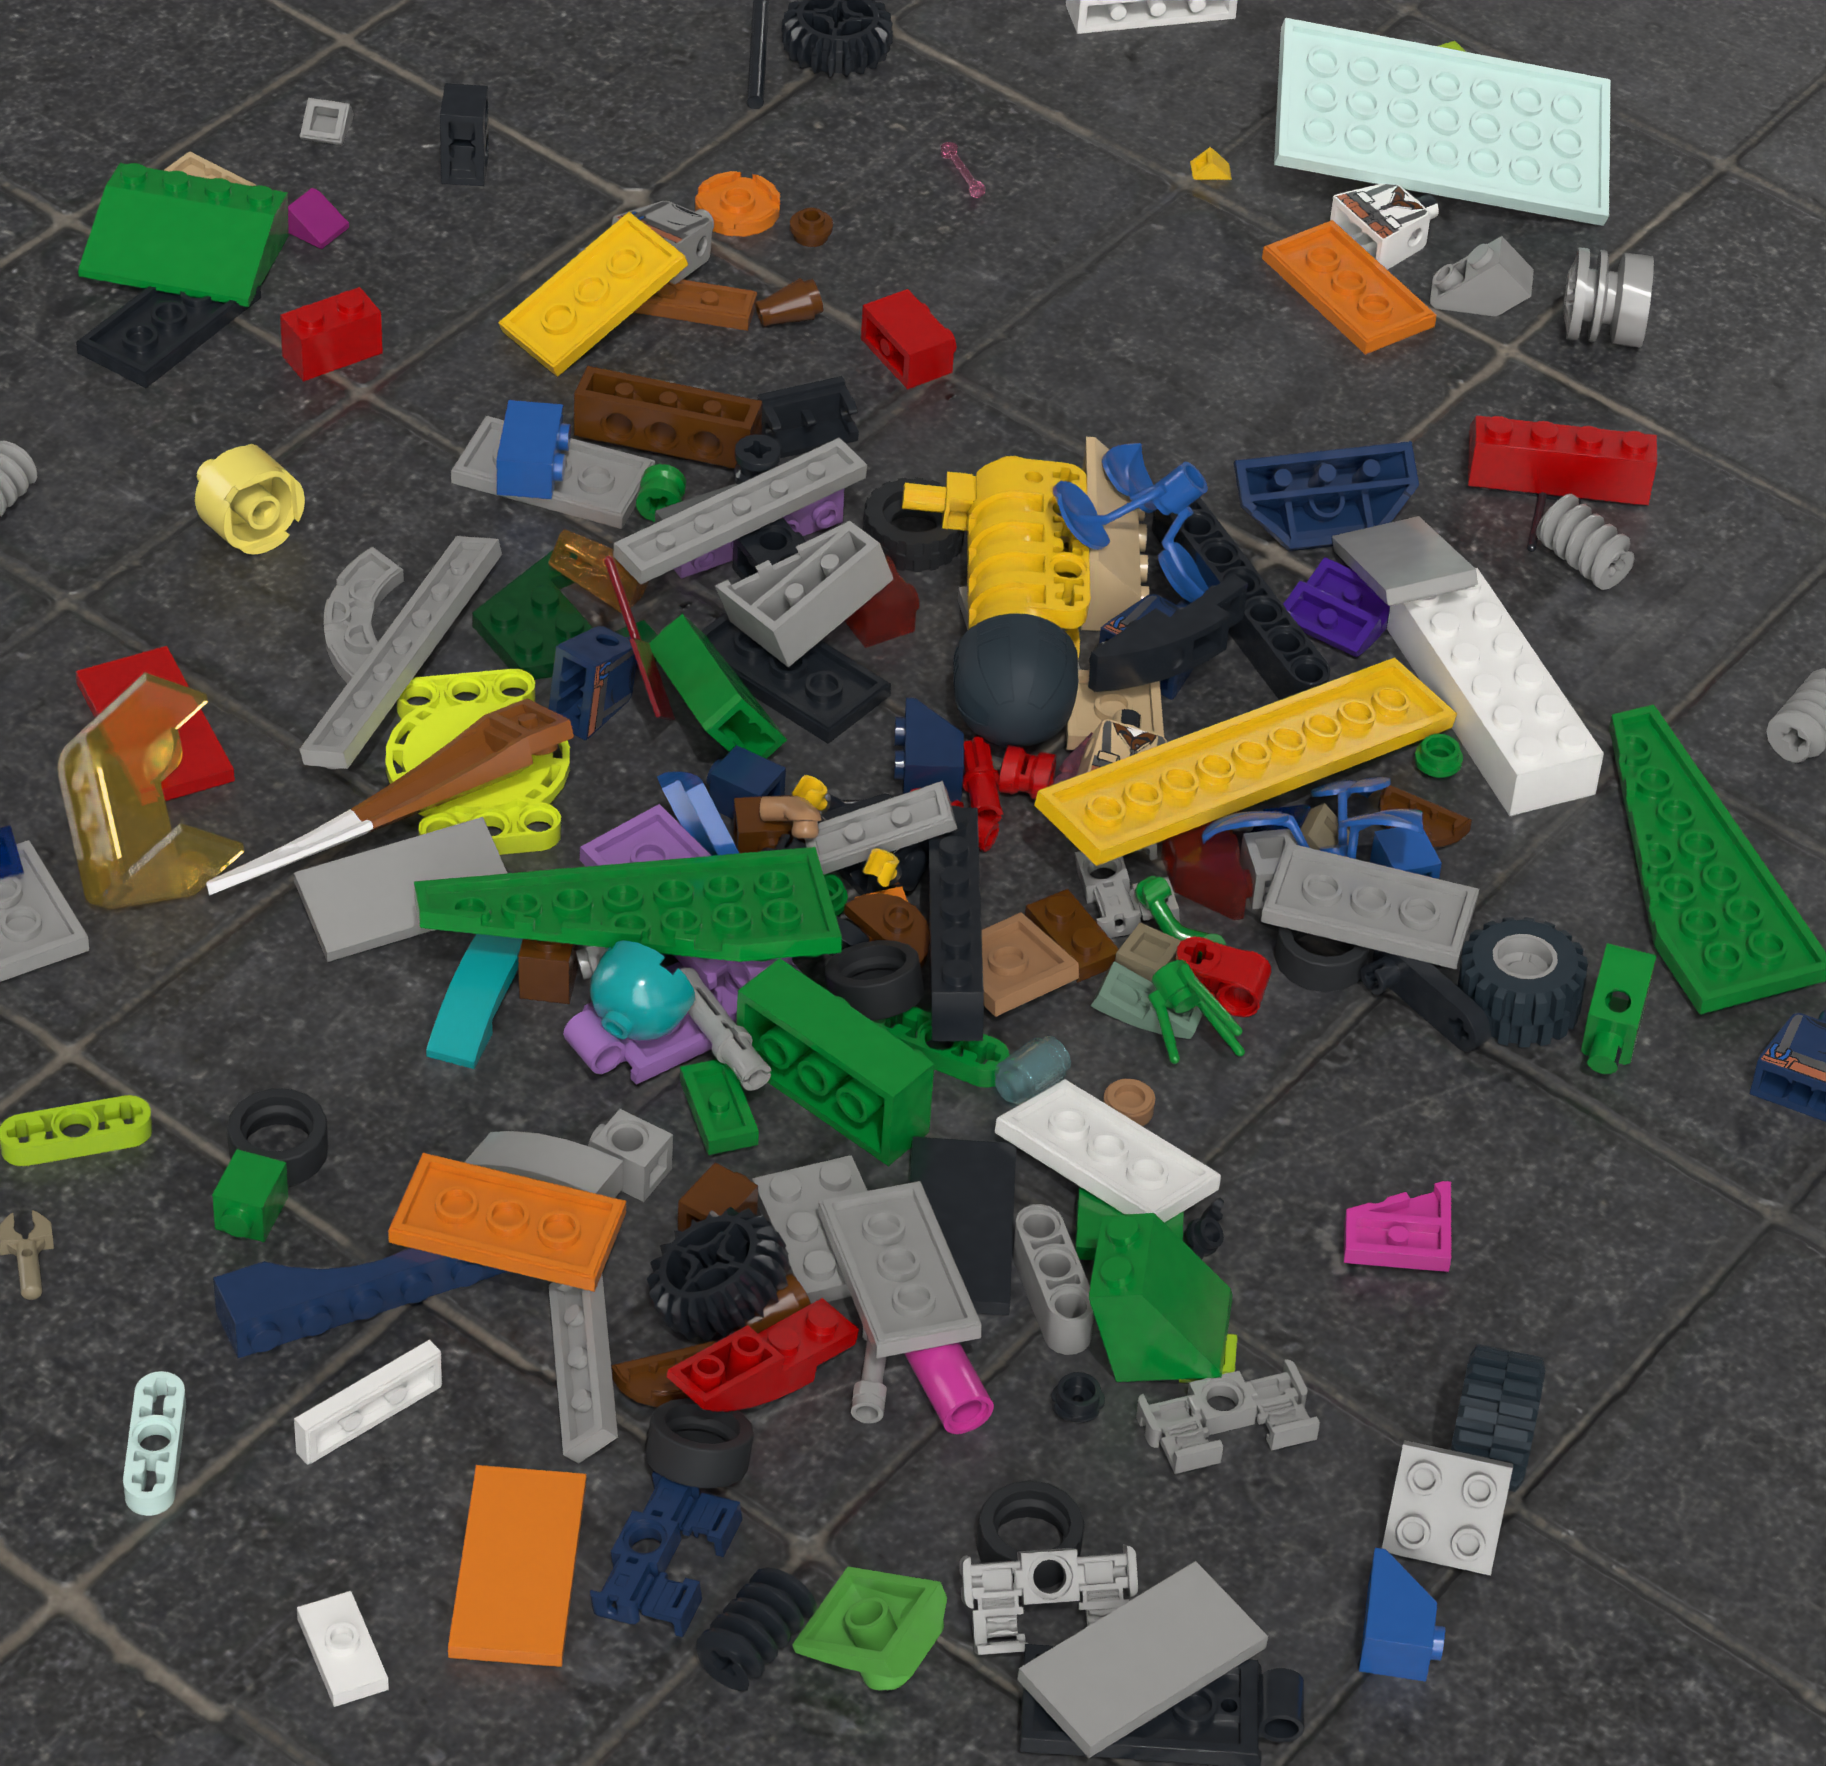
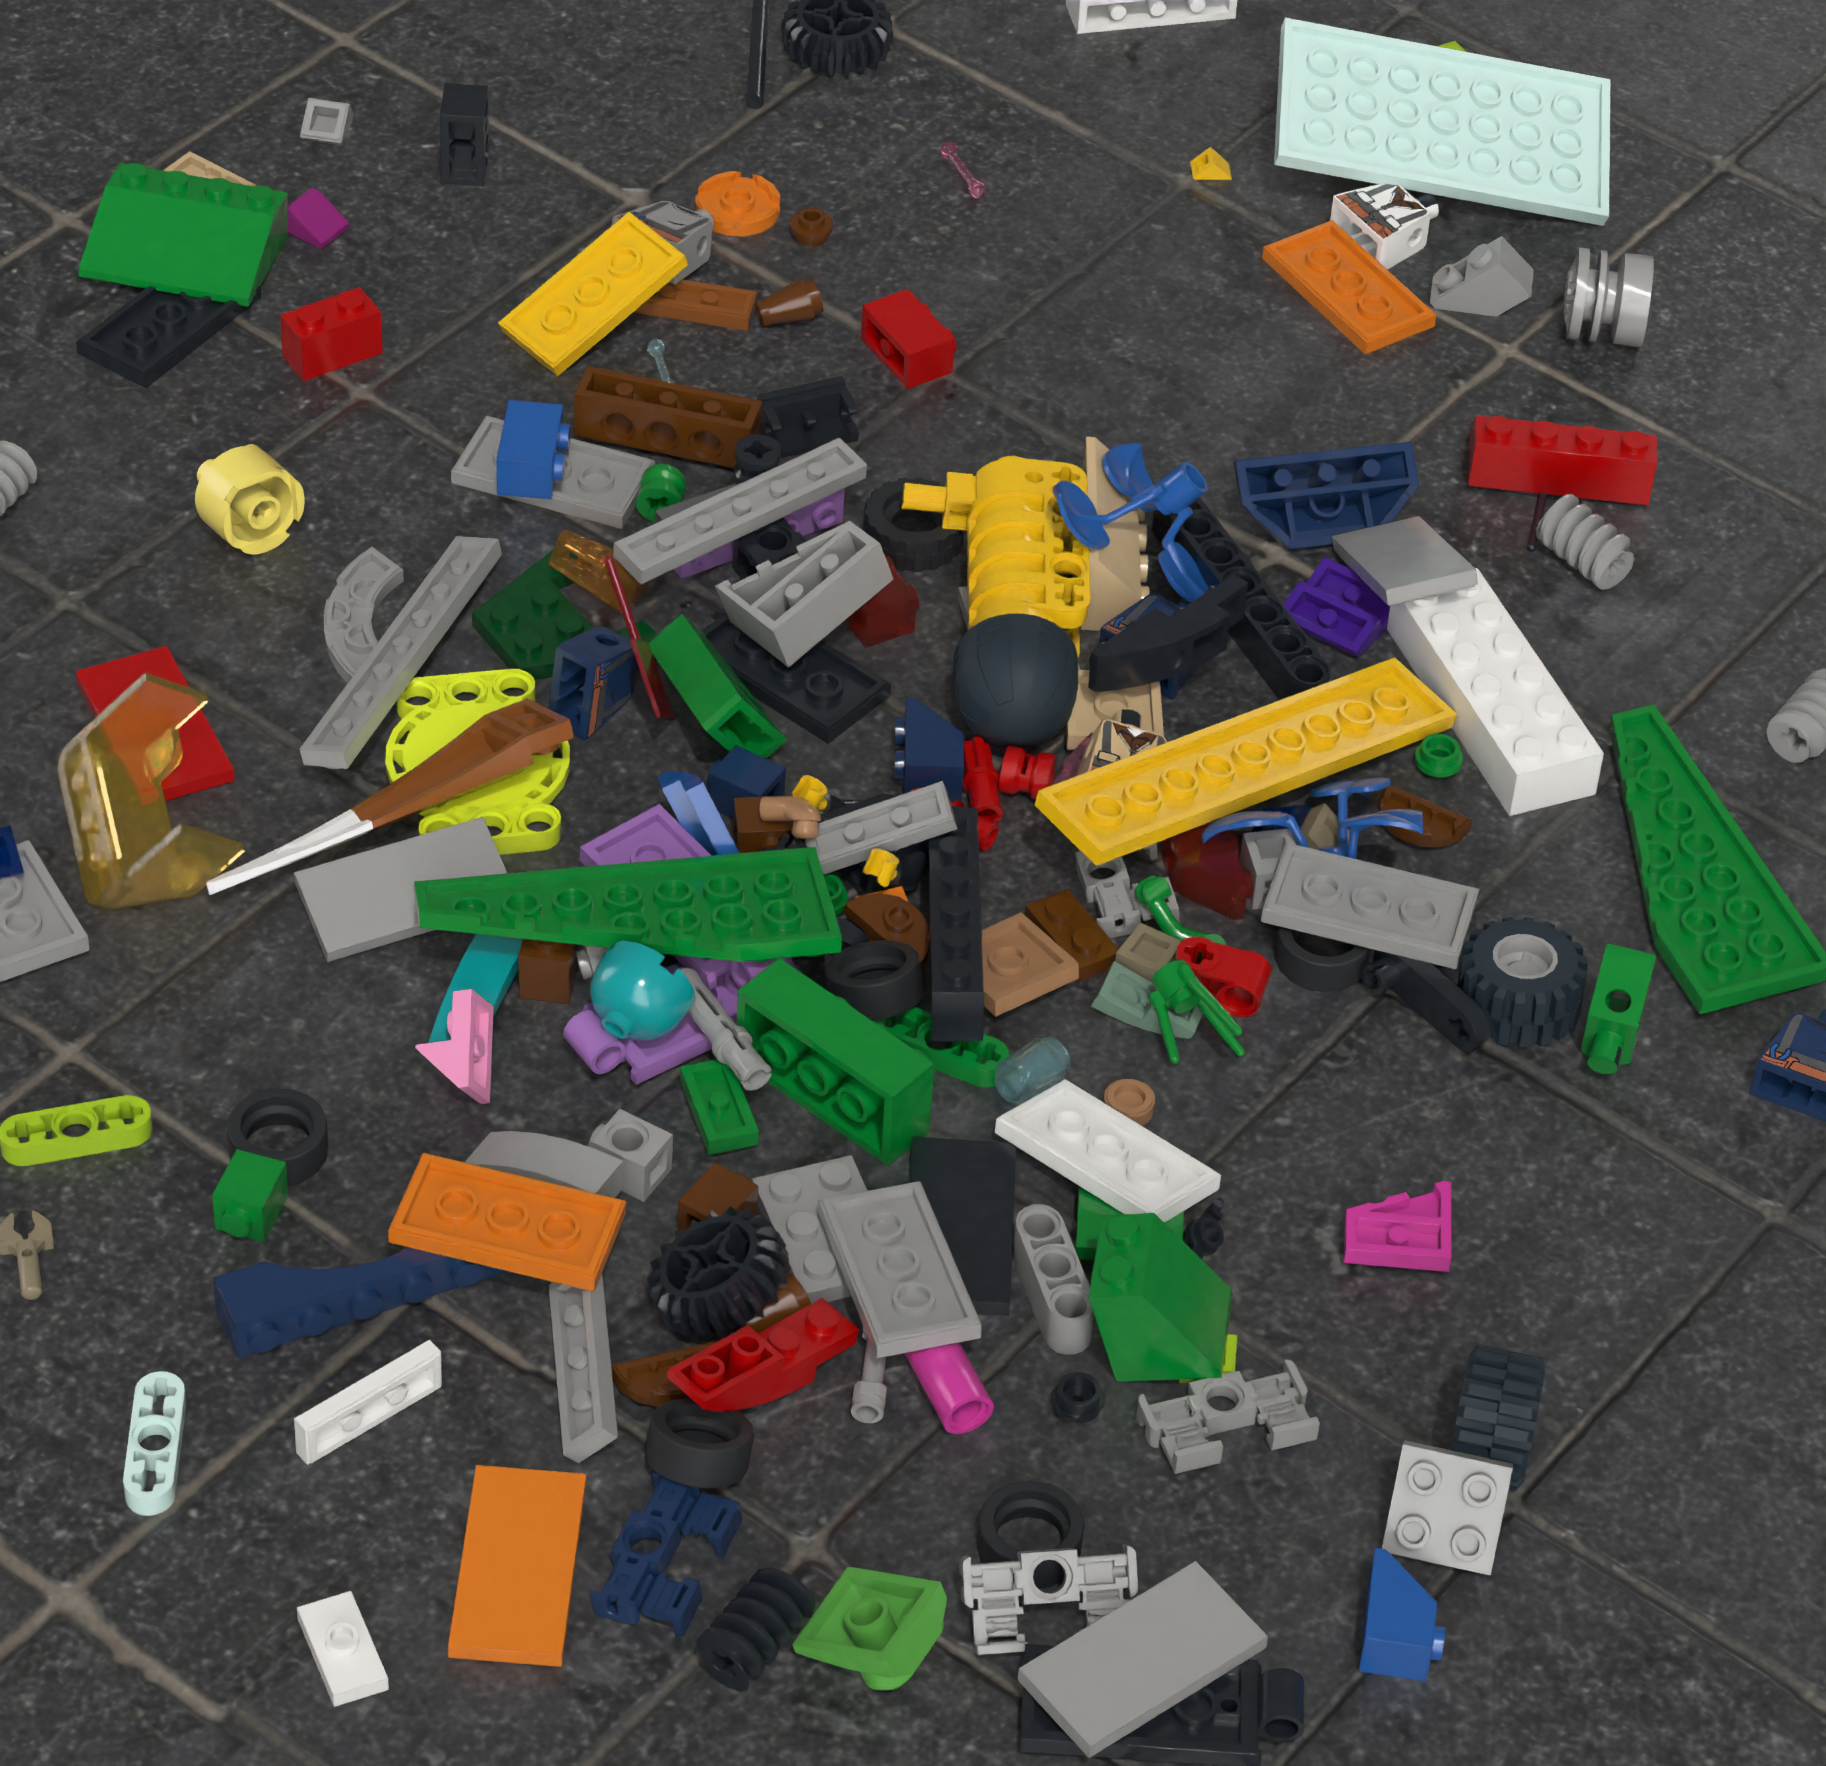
blue panel [1370,827,1442,879] -> none
none -> bright pink slope [415,989,494,1104]
none -> clear light blue hinge [647,339,671,382]

